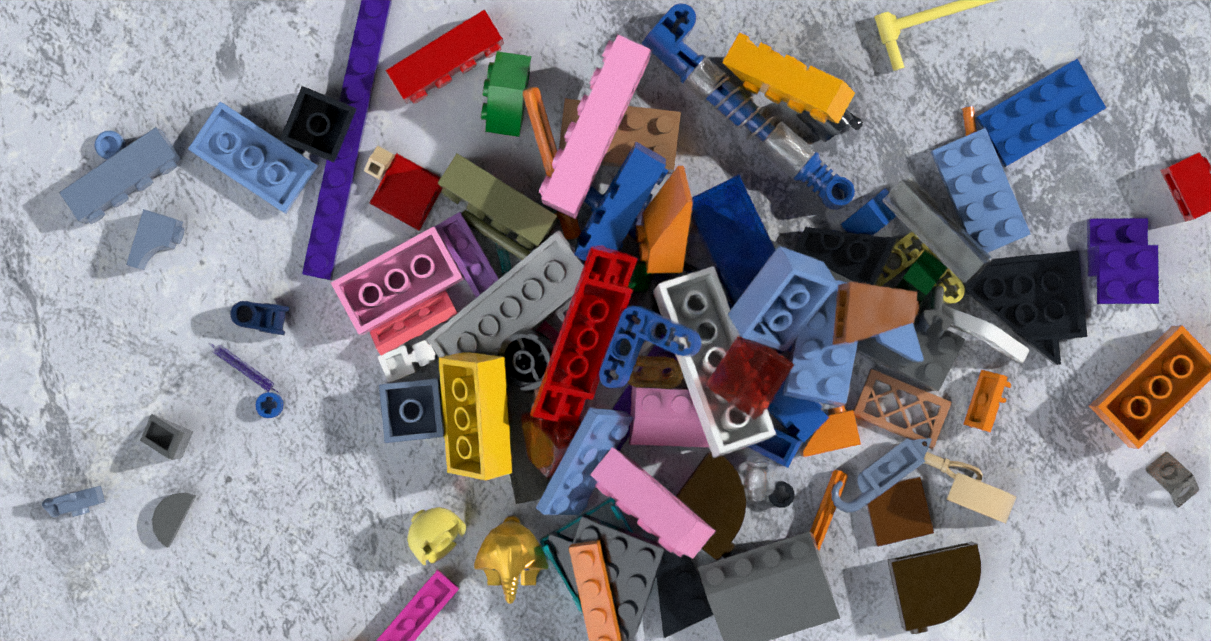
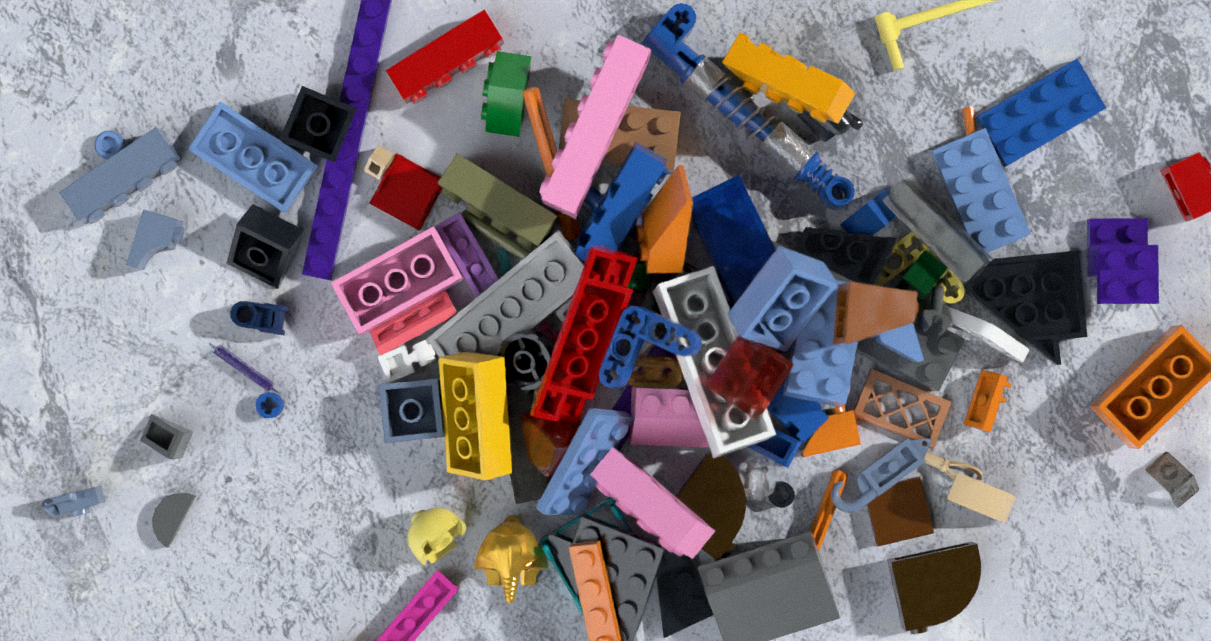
none -> black slope [226,204,304,289]

